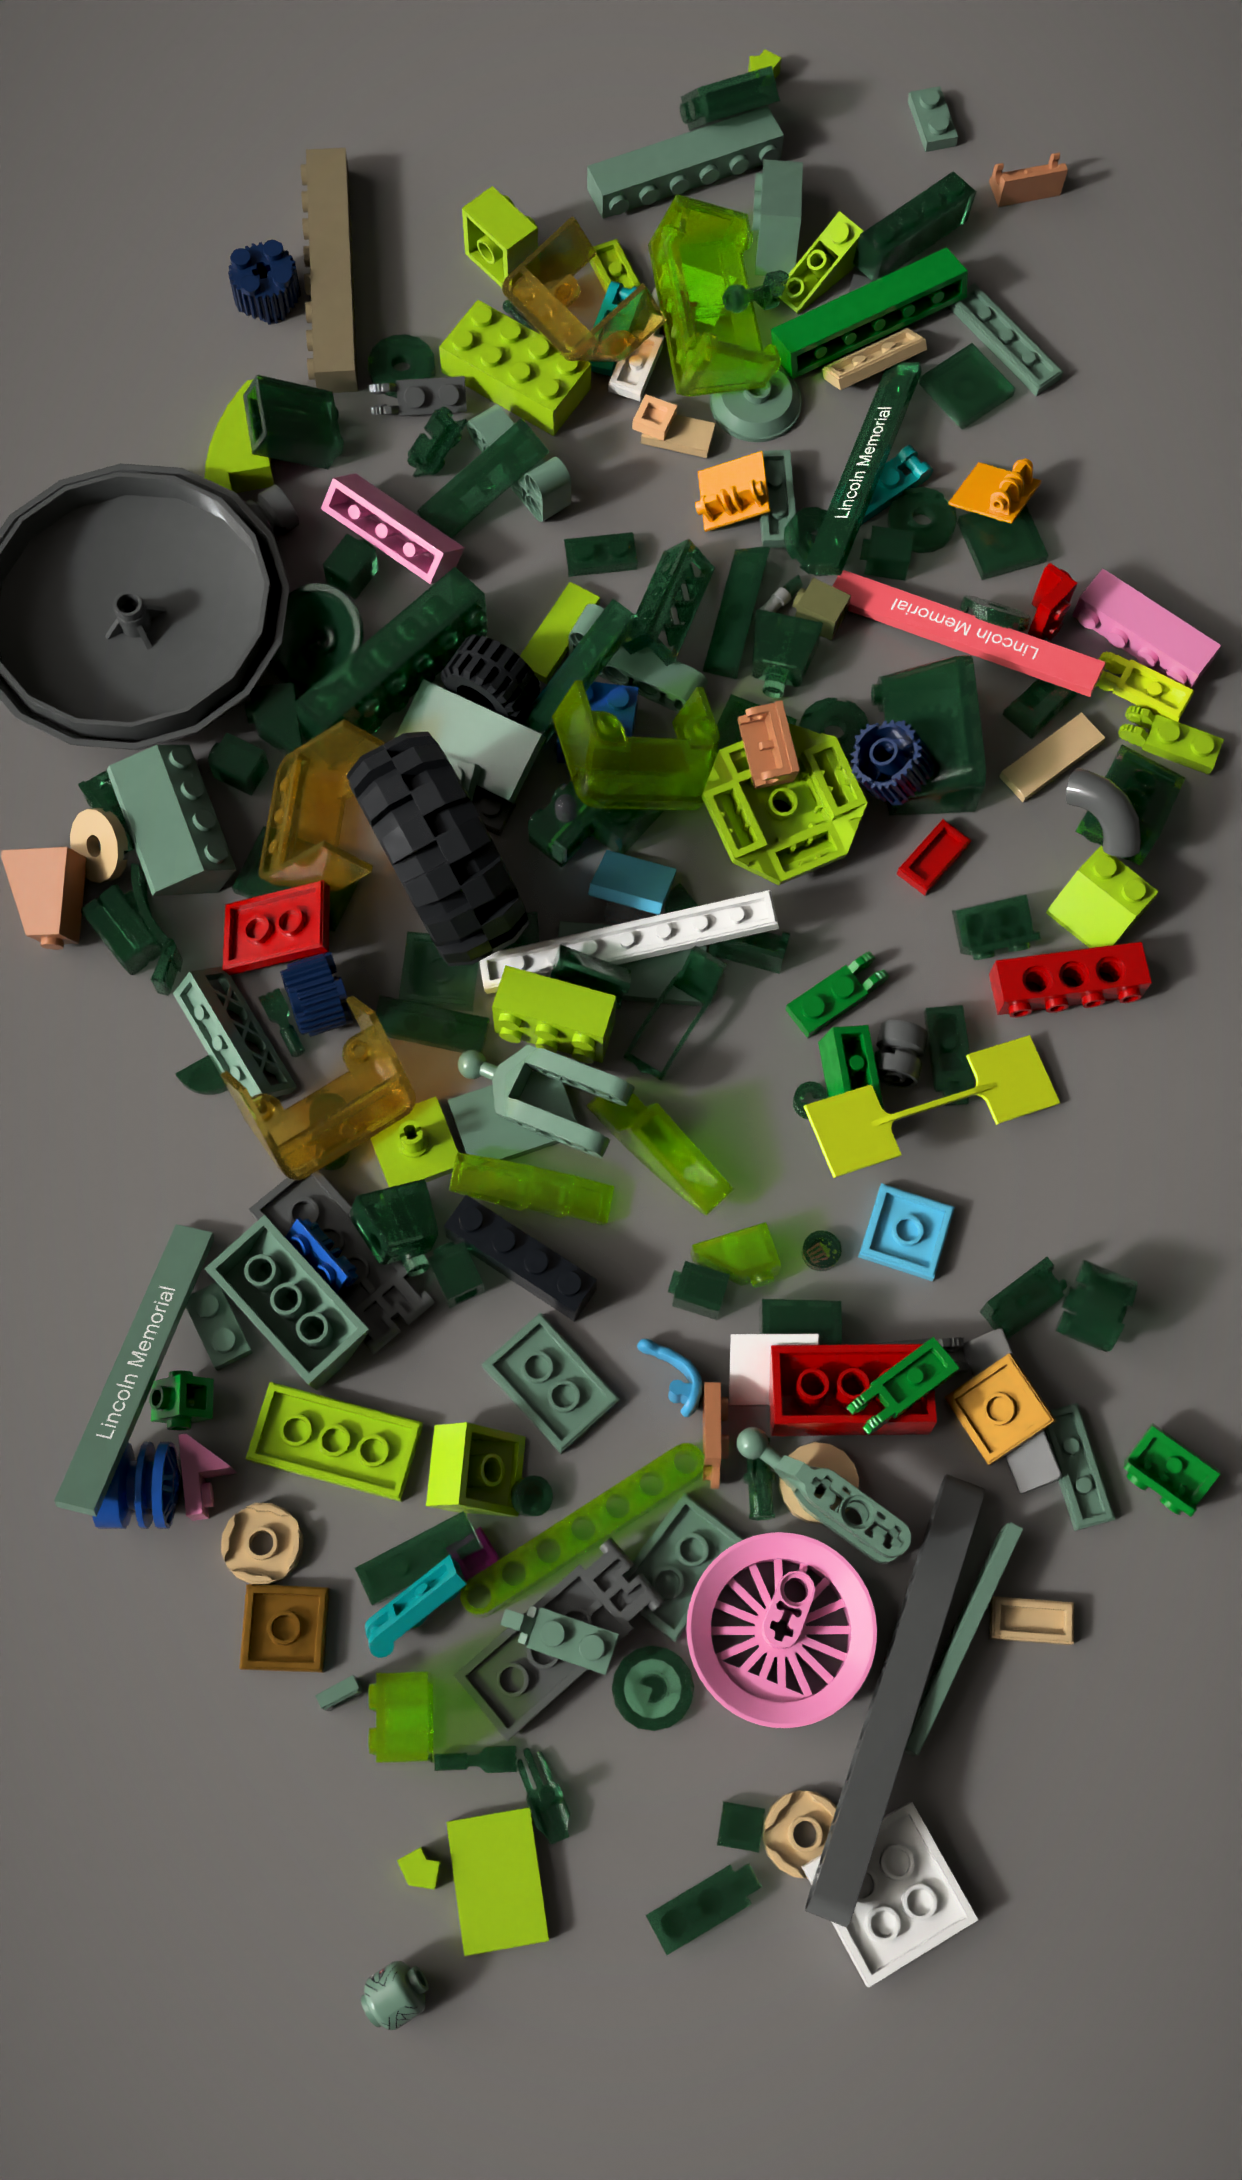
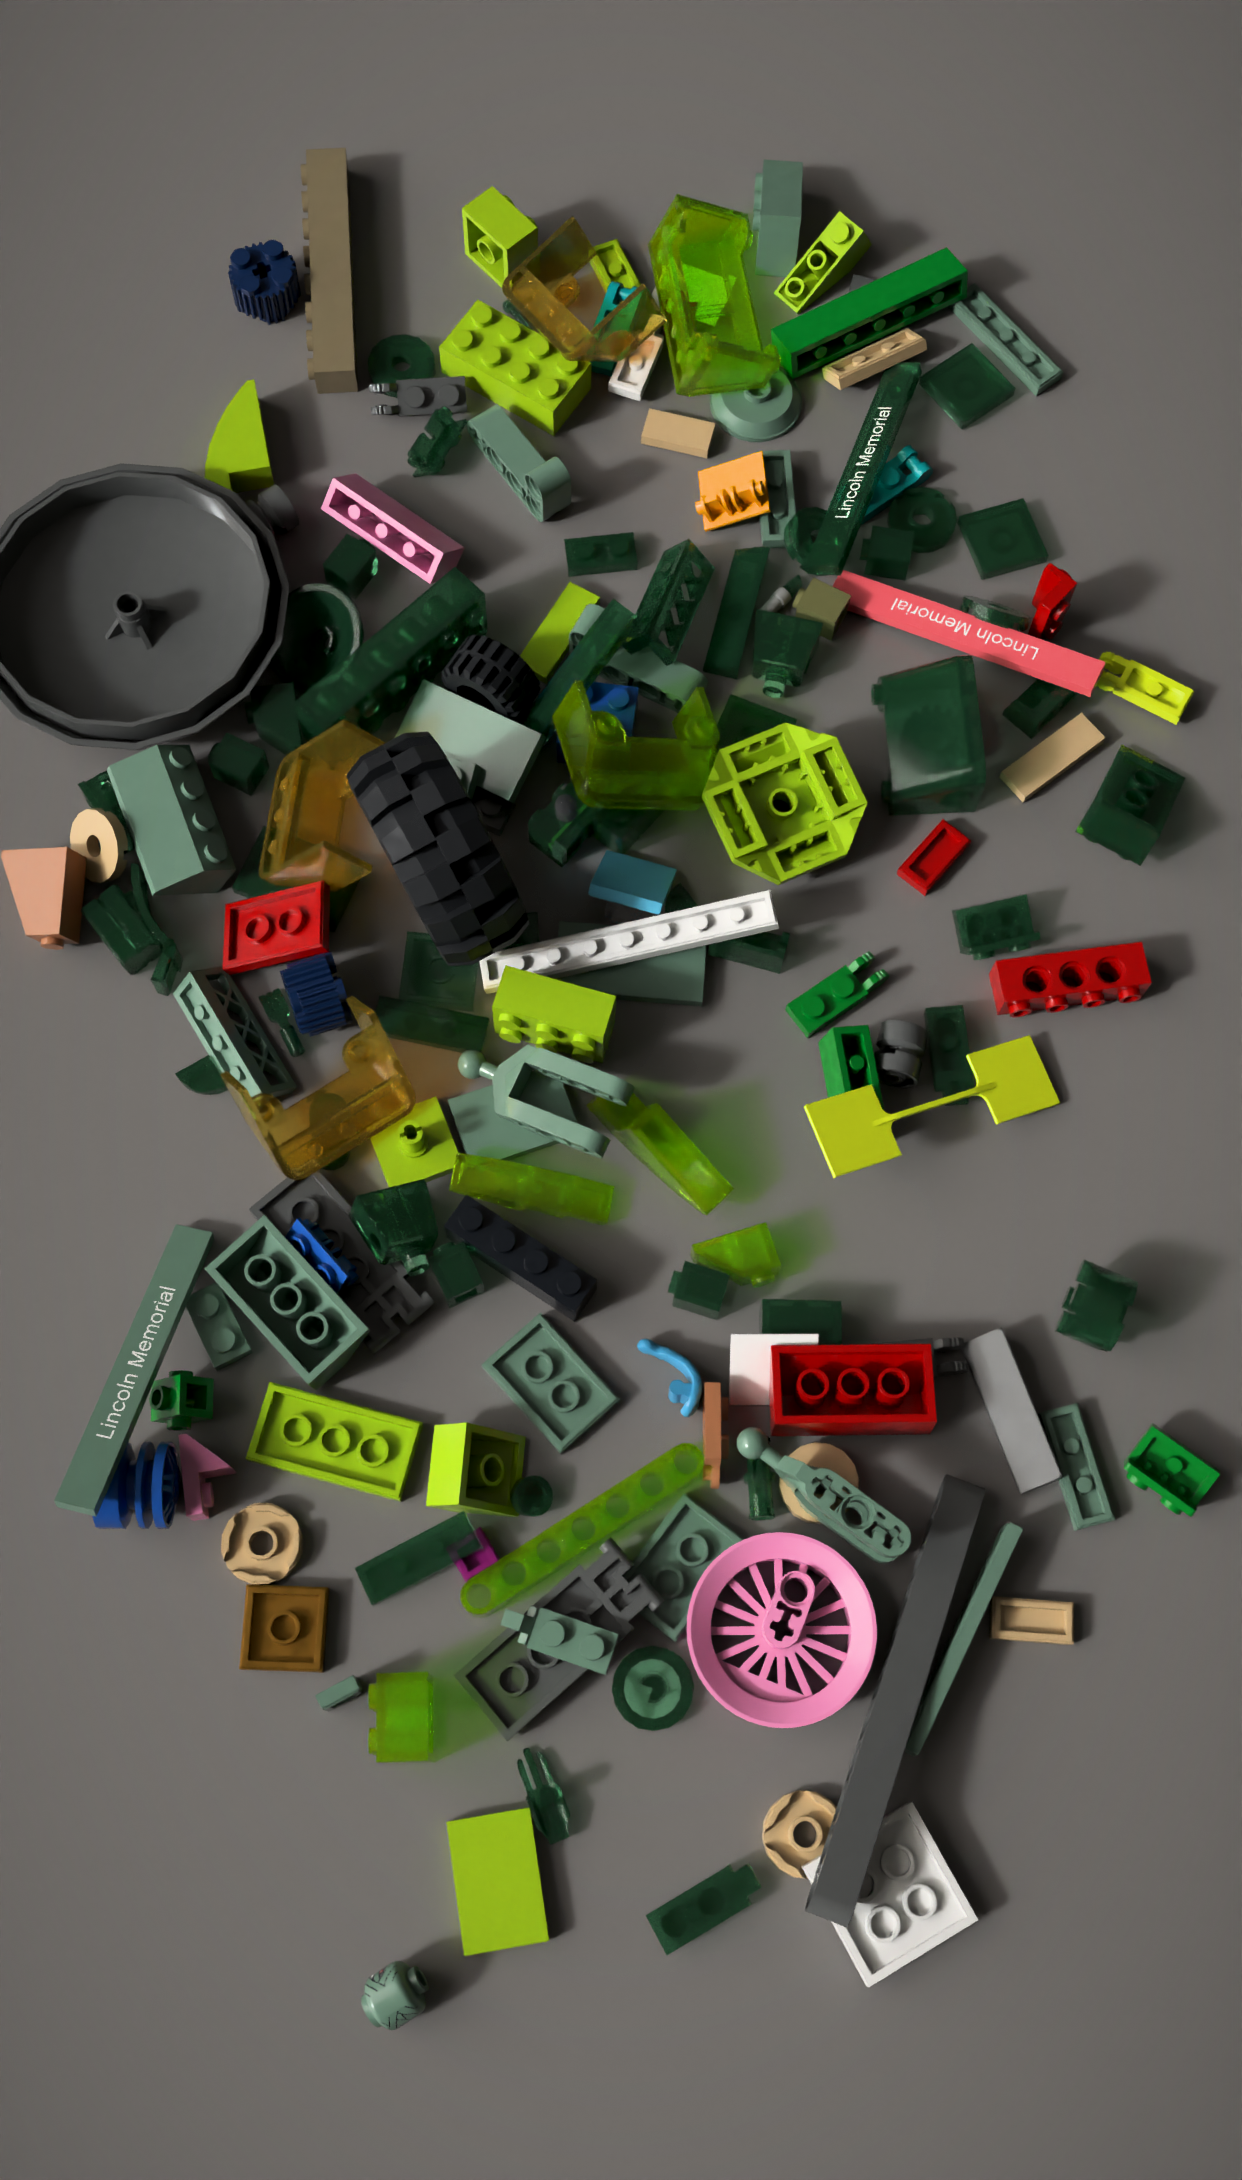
clear green brick [243,375,344,469] -> none
teal plate [365,1555,466,1658] -> none
lime piece [397,1847,441,1890] -> none
clear green slope [417,419,549,538] -> none
clear green piece [434,1746,517,1773] -> none
clear green hinge [548,945,631,1010] -> none
sand green brick [587,106,784,219] -> none
clear green piece [623,945,727,1080] -> none
light nougat tile [632,394,677,441] -> none
clear green brick [679,66,780,131] -> none
clear green tile [716,1801,765,1853] -> none
clear green hinge [722,270,789,313] -> none
nougat hinge [737,700,800,790] -> none
lime piece [748,49,782,87] -> none
clear green bush [793,1081,828,1119] -> none
clear green tile [799,697,869,764] -> none
clear green tile [802,1230,842,1271] -> none
green hinge [846,1337,960,1435] -> none
dark blue brick [851,720,935,805] -> none
clear green brick [853,171,977,281] -> none
medium azure tile [858,1183,955,1281] -> none
sand green plate [908,86,958,152] -> none
tile [944,1353,1057,1465] -> none
light orange hinge [948,458,1042,524] -> none
clear green hinge [979,1257,1067,1340] -> none
nougat hinge [989,152,1068,207] -> none
lime slope [1046,846,1159,948] -> none
dark grey cylinder [1066,768,1141,857] -> none
bright pink brick [1072,569,1221,689] -> none
lime hinge [1118,705,1224,775] -> none

